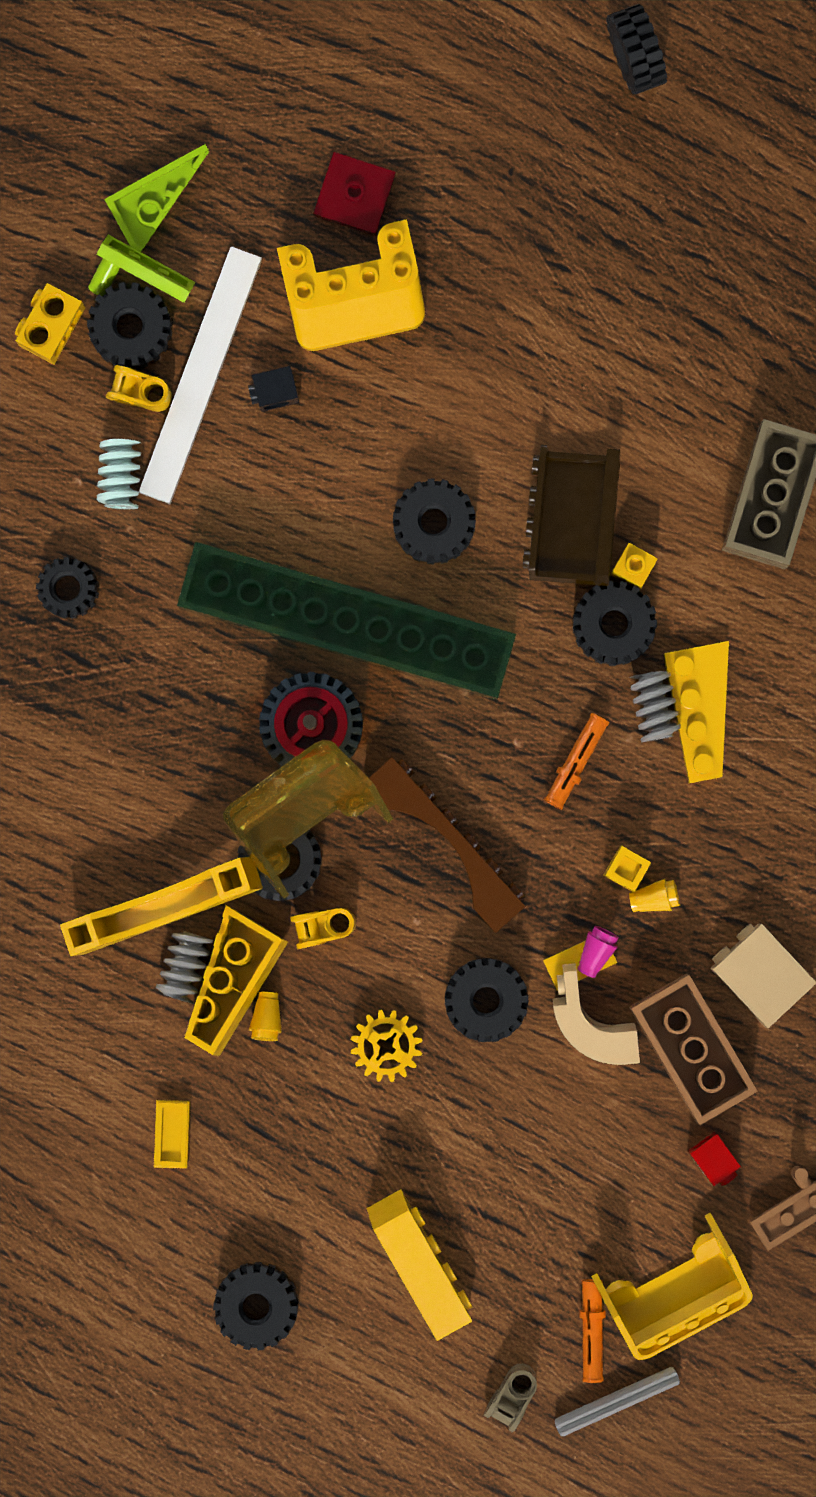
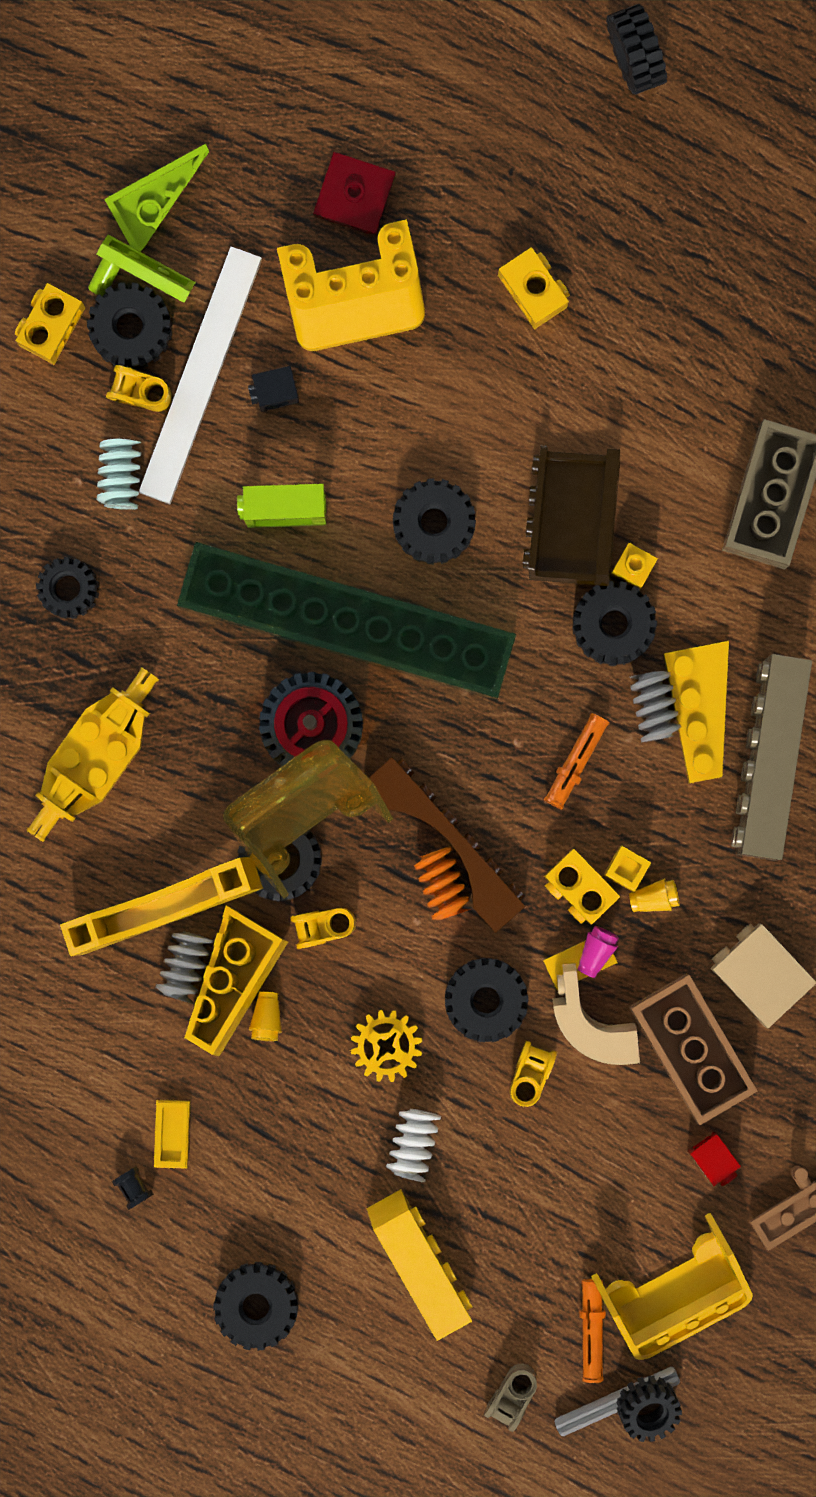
none -> yellow plate [26,667,159,842]
none -> black bush [111,1166,154,1210]
none -> lime window [237,484,327,528]
none -> white piece [386,1109,441,1182]
none -> orange piece [414,846,471,920]
none -> yellow brick [498,247,570,330]
none -> yellow piece [509,1040,557,1107]
none -> yellow brick [544,849,620,925]
none -> black tyre [616,1376,682,1442]
none -> dark tan brick [731,654,812,861]

